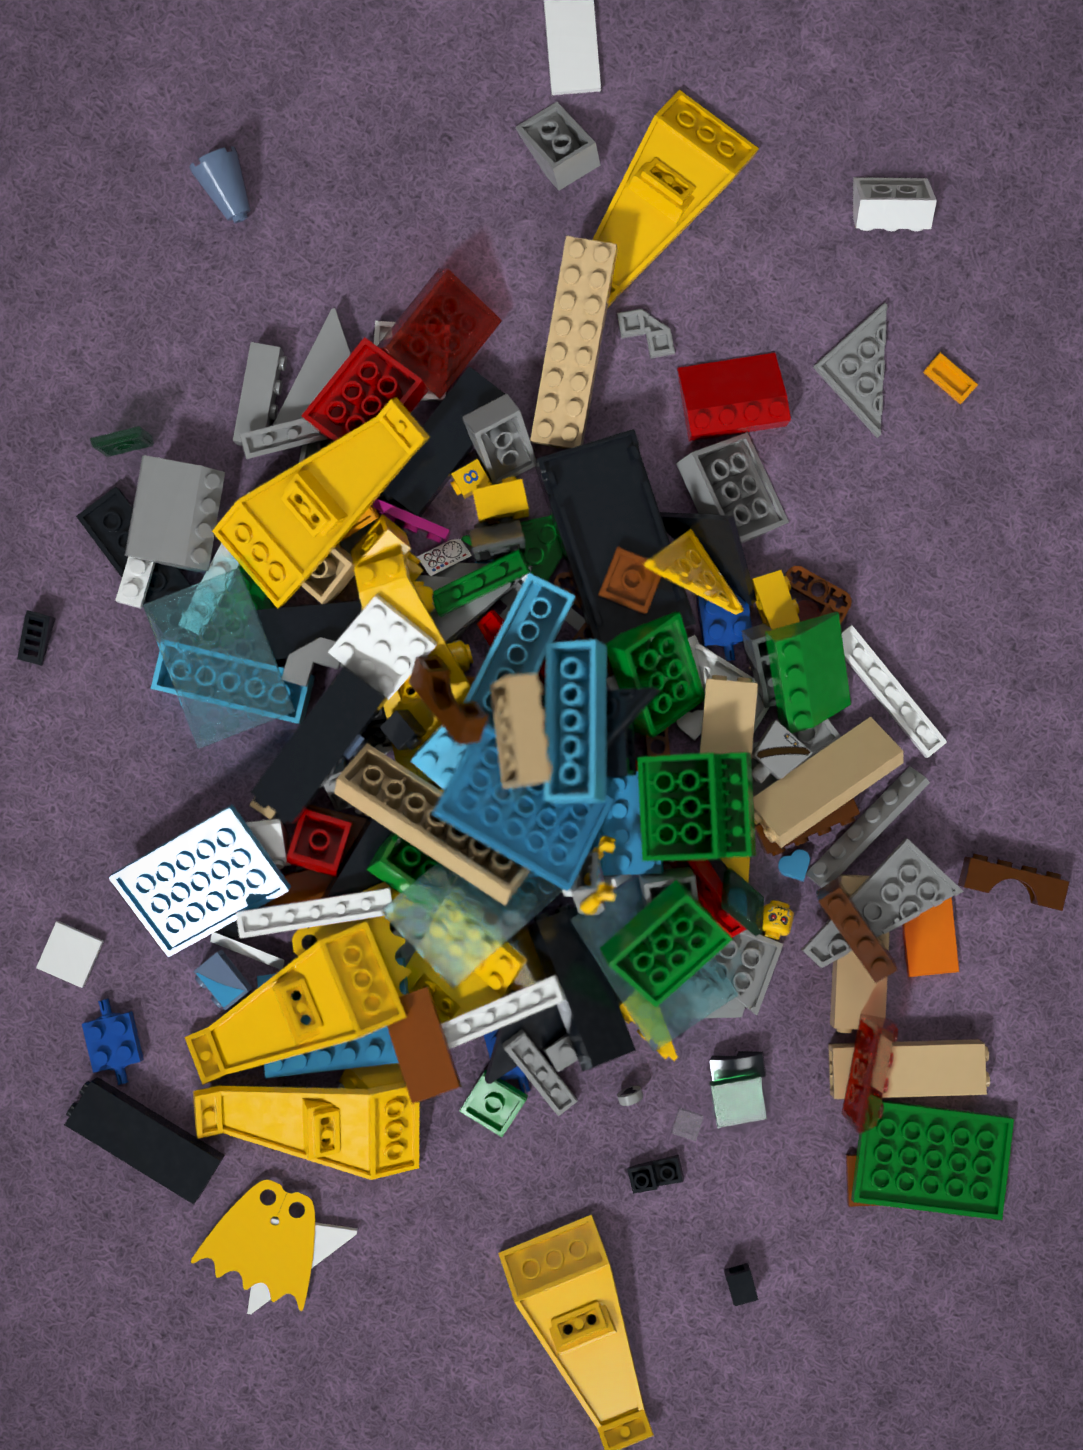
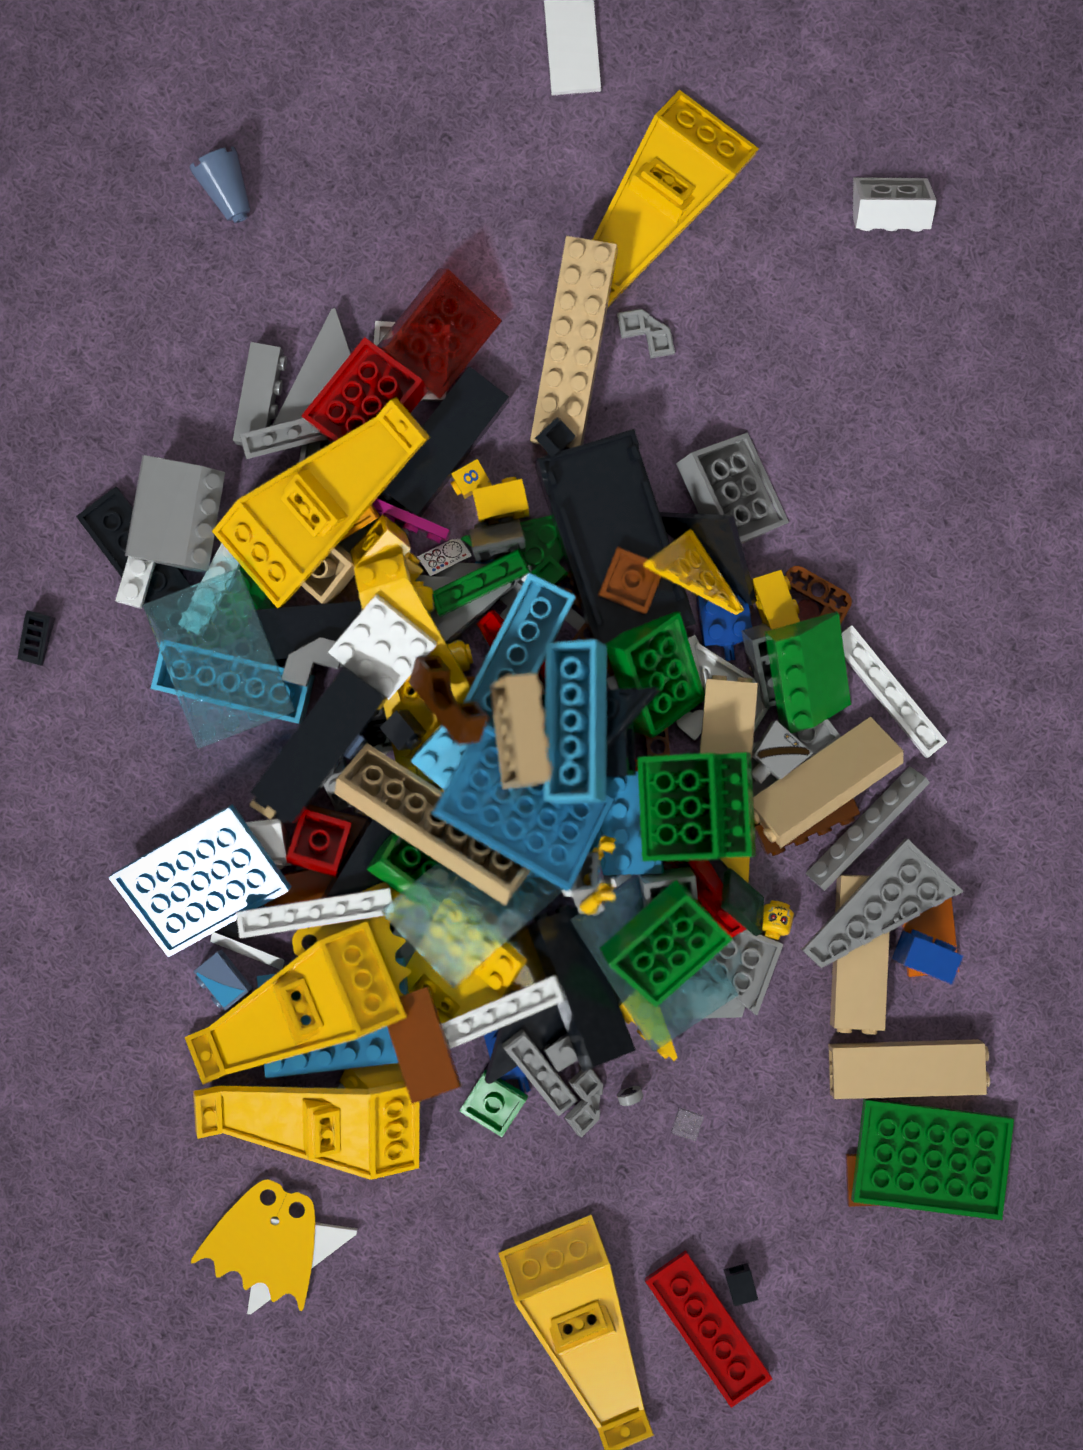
white tile [36,921,104,988] -> none
black brick [64,1077,225,1205] -> none
blue plate [82,998,144,1085] -> none
clear green tile [90,426,154,457] -> none
light grey slope [462,394,536,485] -> none
light grey slope [516,102,601,191] -> none
black slope [627,1154,684,1194] -> none
red slope [677,353,791,441] -> none
clear green tile [709,1072,767,1128] -> none
black slope [710,1051,766,1083] -> none
dark azure tile [778,850,810,882] -> none
light grey tile [813,303,887,438] -> none
reddish brown arch [816,878,898,983] -> none
clear red slope [841,1013,898,1133] -> none
light orange tile [923,352,978,404] -> none
reddish brown arch [958,853,1069,911] -> none
none -> green plate [532,555,569,586]
none -> black panel [535,417,575,457]
none -> light grey tile [564,1069,604,1138]
none -> red plate [645,1250,773,1408]
none -> blue brick [892,929,963,984]

